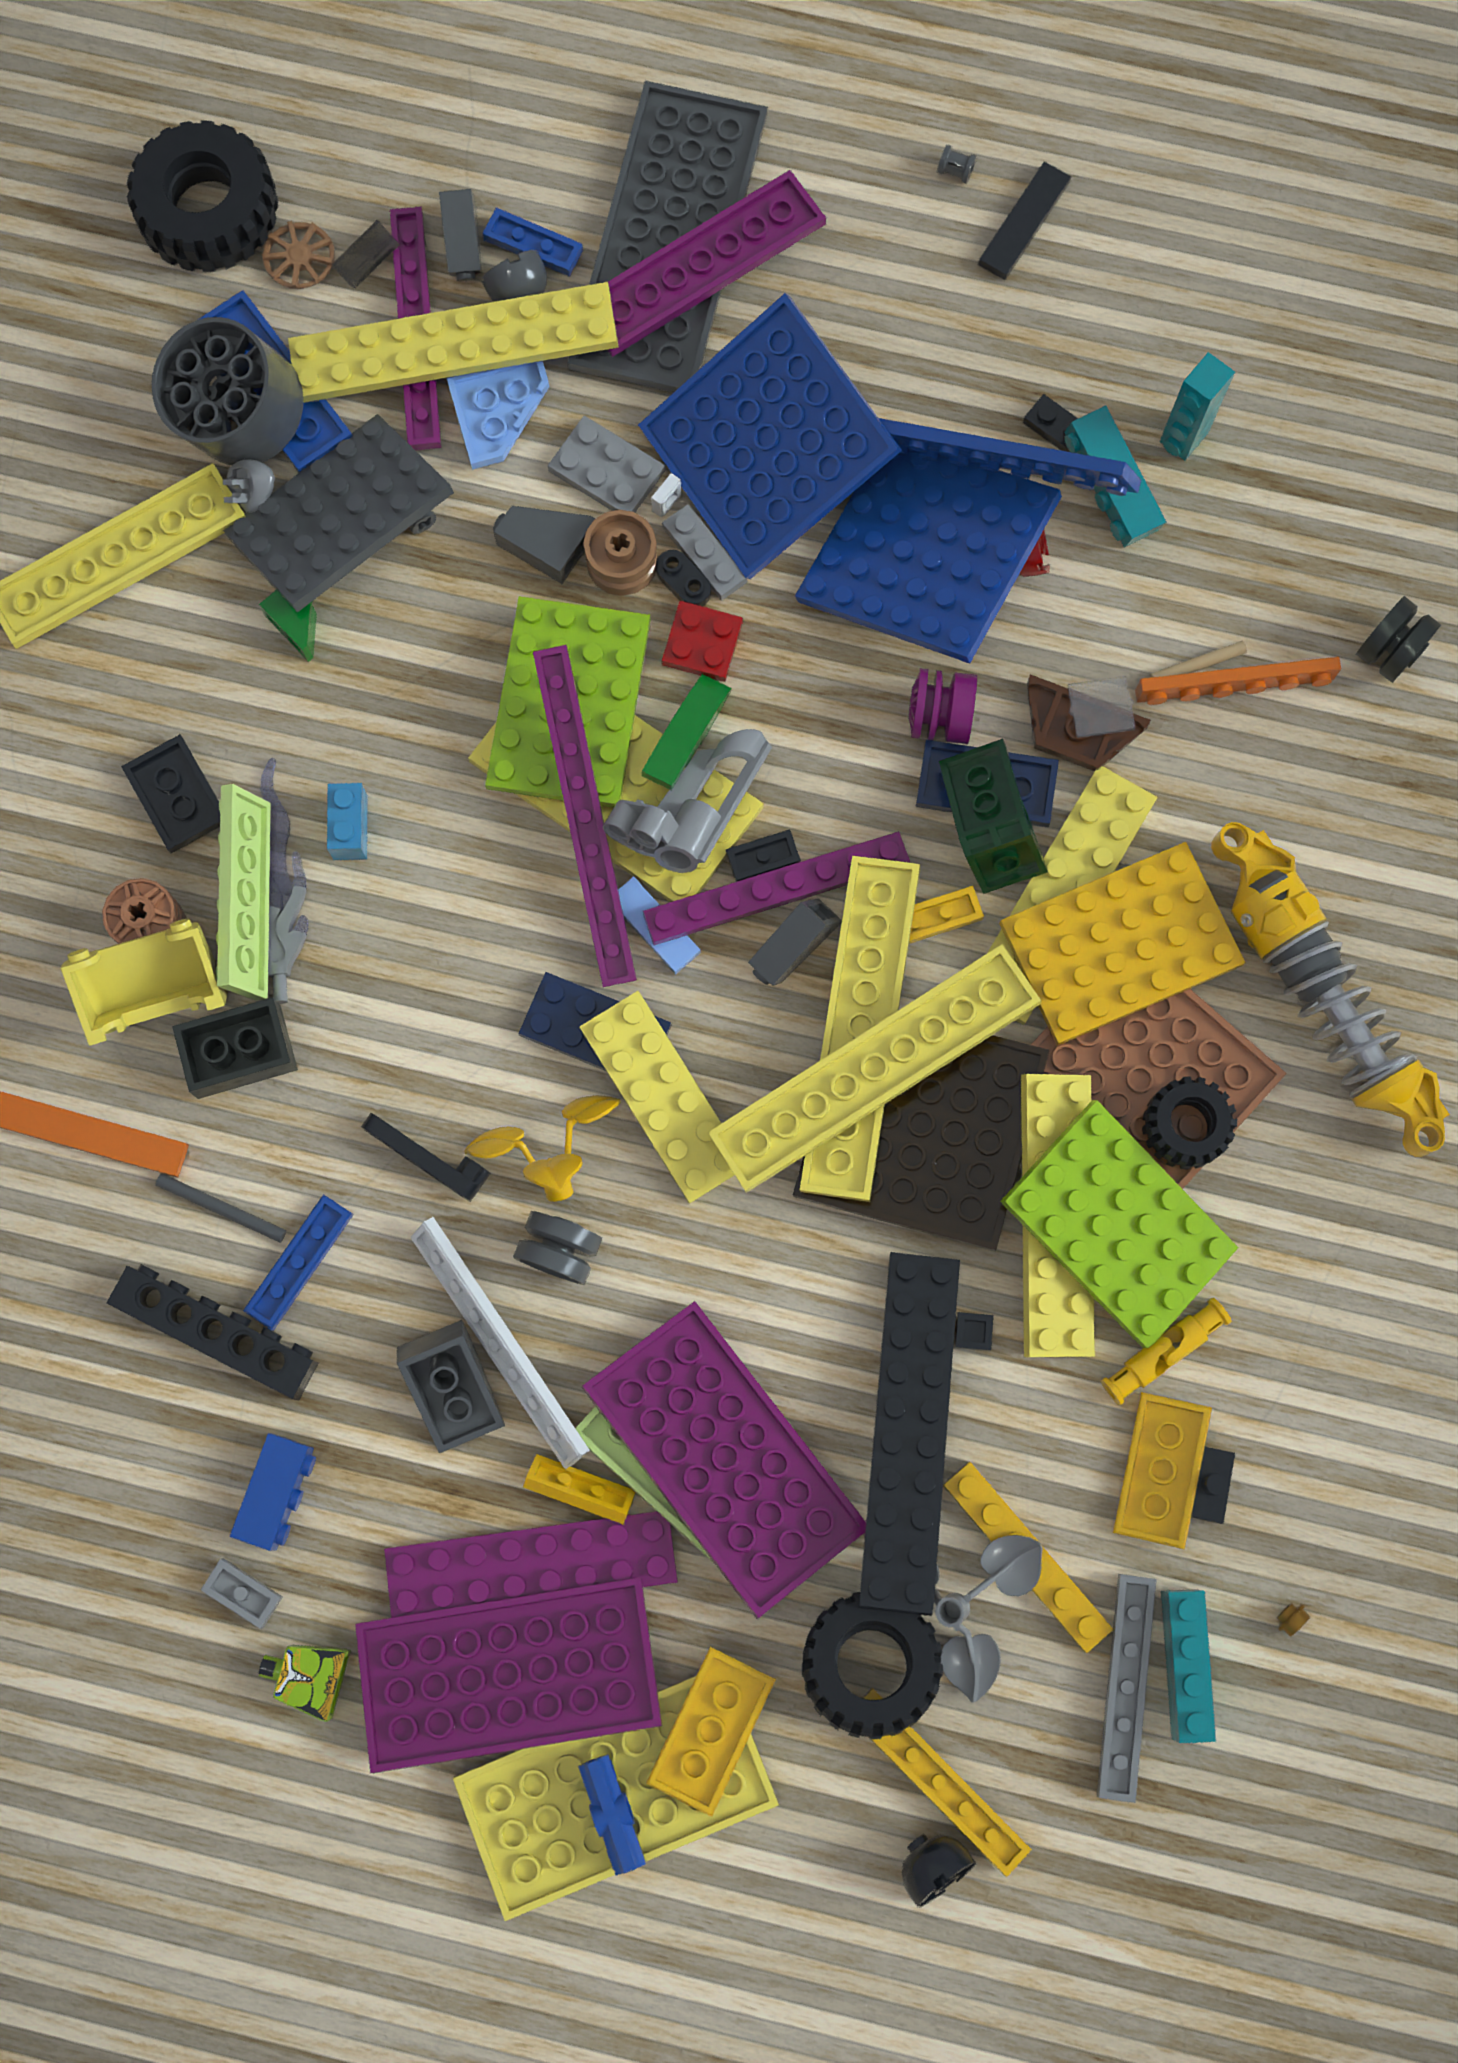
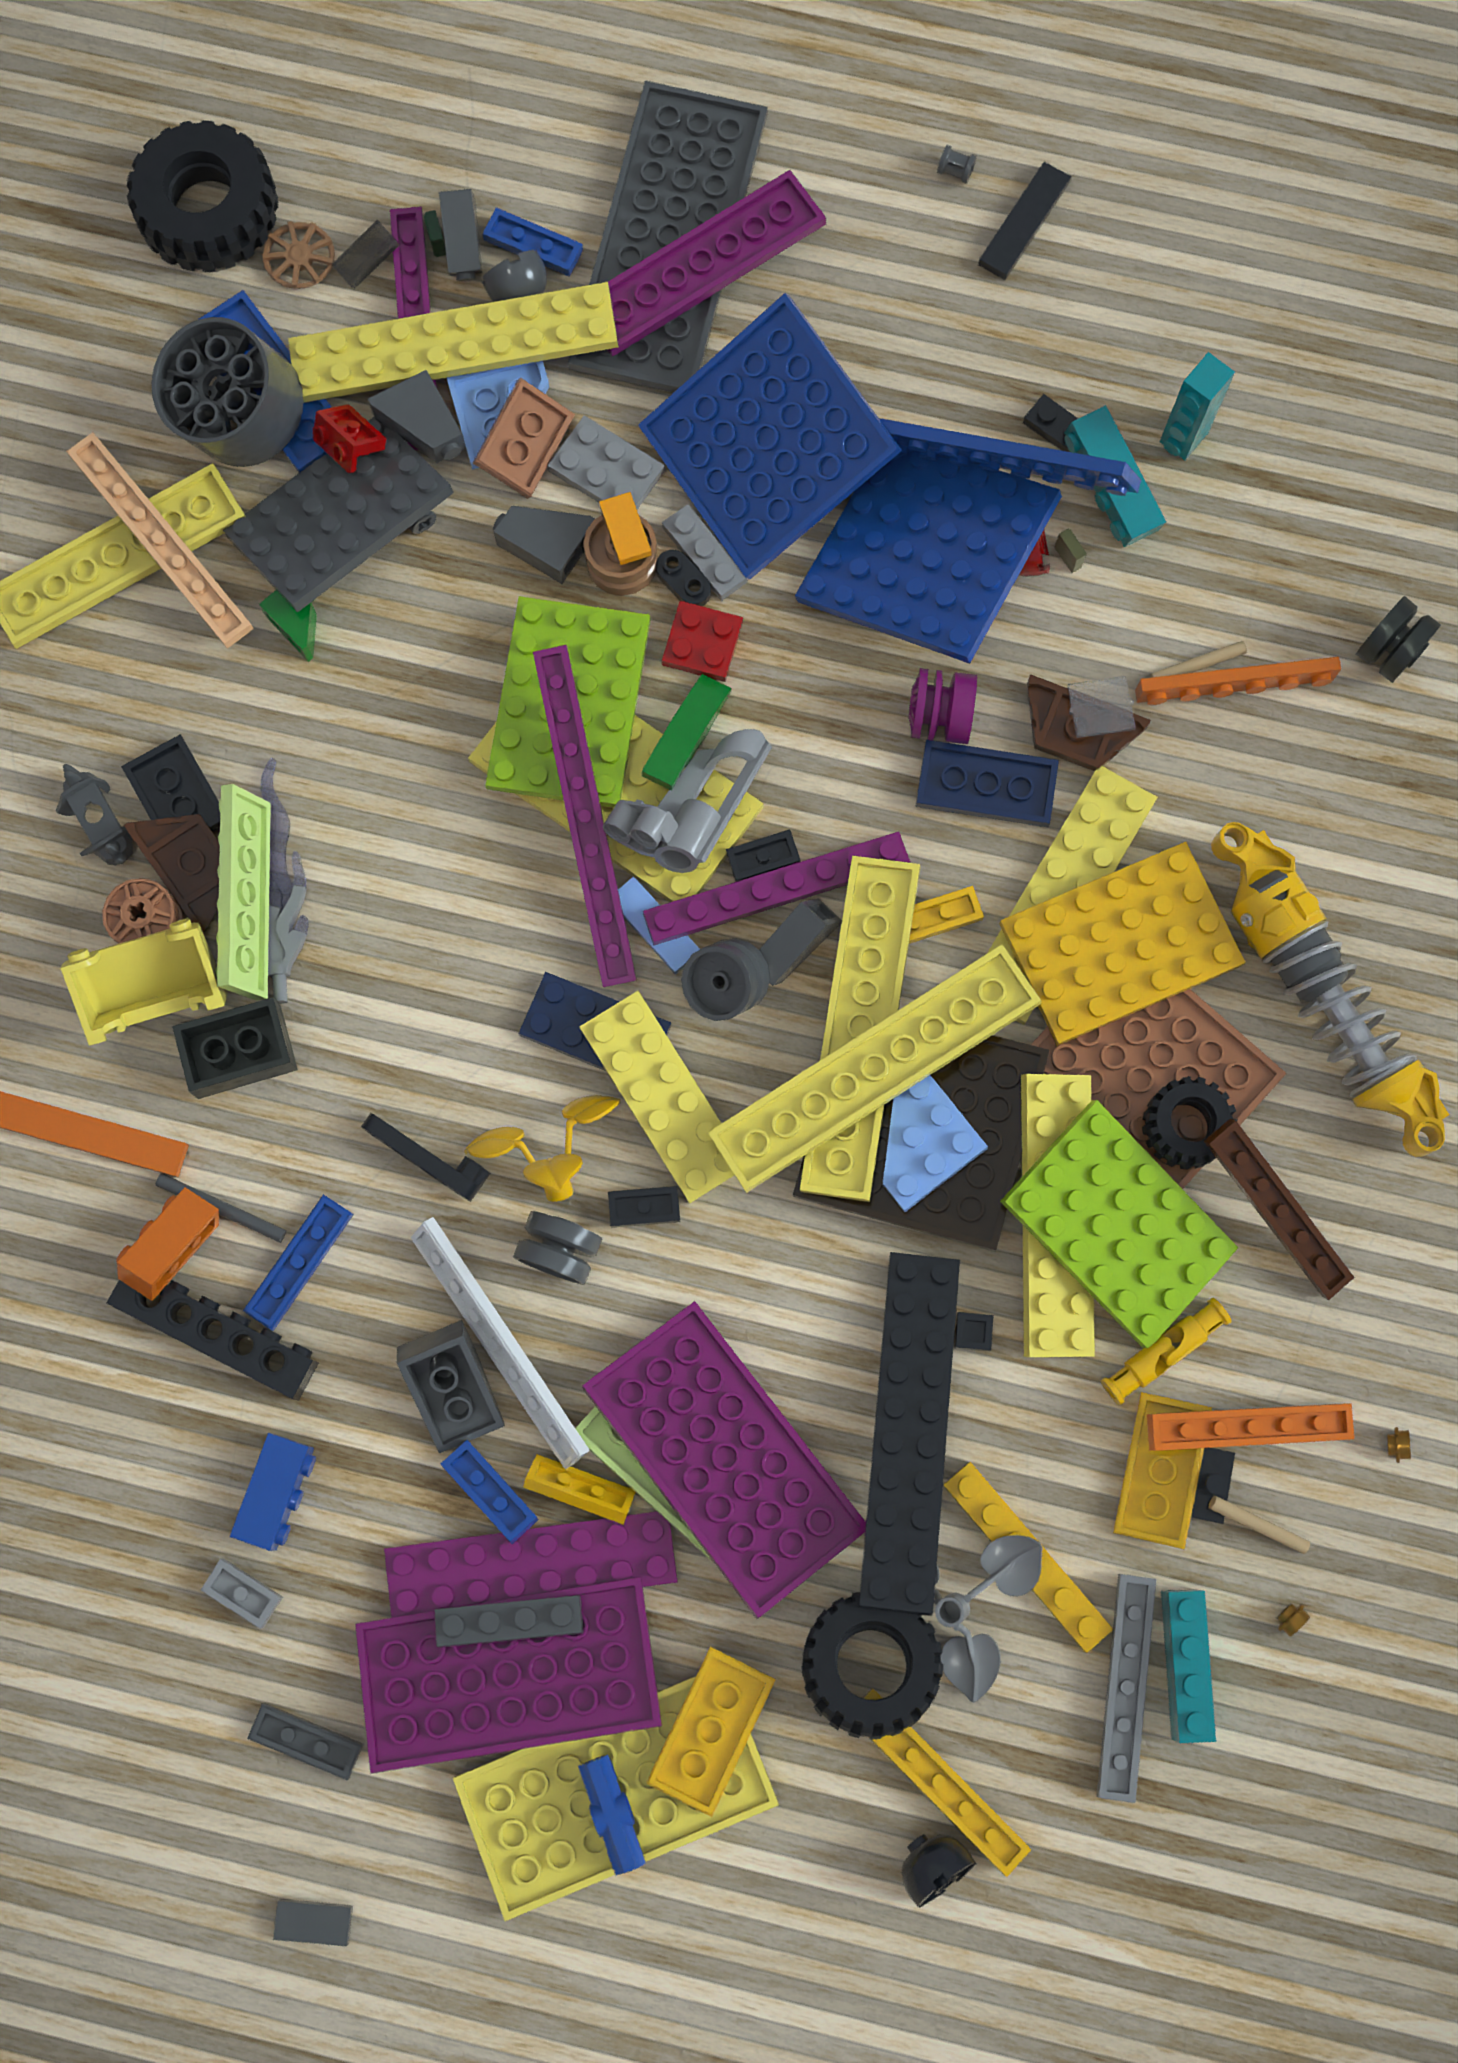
light grey piece [223,459,275,513] -> none
torso [259,1645,351,1722] -> none
dark azure brick [327,783,368,860] -> none
white tile [651,473,681,518] -> none
dark green bracket [939,738,1048,894] -> none
none -> dark grey piece [56,764,133,865]
none -> light nougat plate [67,432,254,649]
none -> orange brick [116,1187,219,1301]
none -> reddish brown wing [124,814,220,933]
none -> dark grey tile [247,1703,363,1780]
none -> dark grey tile [273,1899,353,1946]
none -> red bracket [312,404,387,473]
none -> dark grey slope [368,370,466,463]
none -> dark green tile [424,210,446,258]
none -> dark grey plate [435,1595,583,1648]
none -> blue plate [440,1440,539,1544]
none -> nougat tile [473,378,575,499]
none -> light orange tile [599,491,652,565]
none -> black plate [608,1186,680,1228]
none -> dark grey wheel [681,938,770,1021]
none -> light blue plate [883,1075,988,1212]
none -> olive tile [1055,528,1087,573]
none -> orange plate [1147,1403,1355,1451]
none -> reddish brown plate [1204,1118,1355,1300]
none -> tan bar [1209,1496,1310,1554]
none -> pearl gold plate [1387,1427,1411,1463]

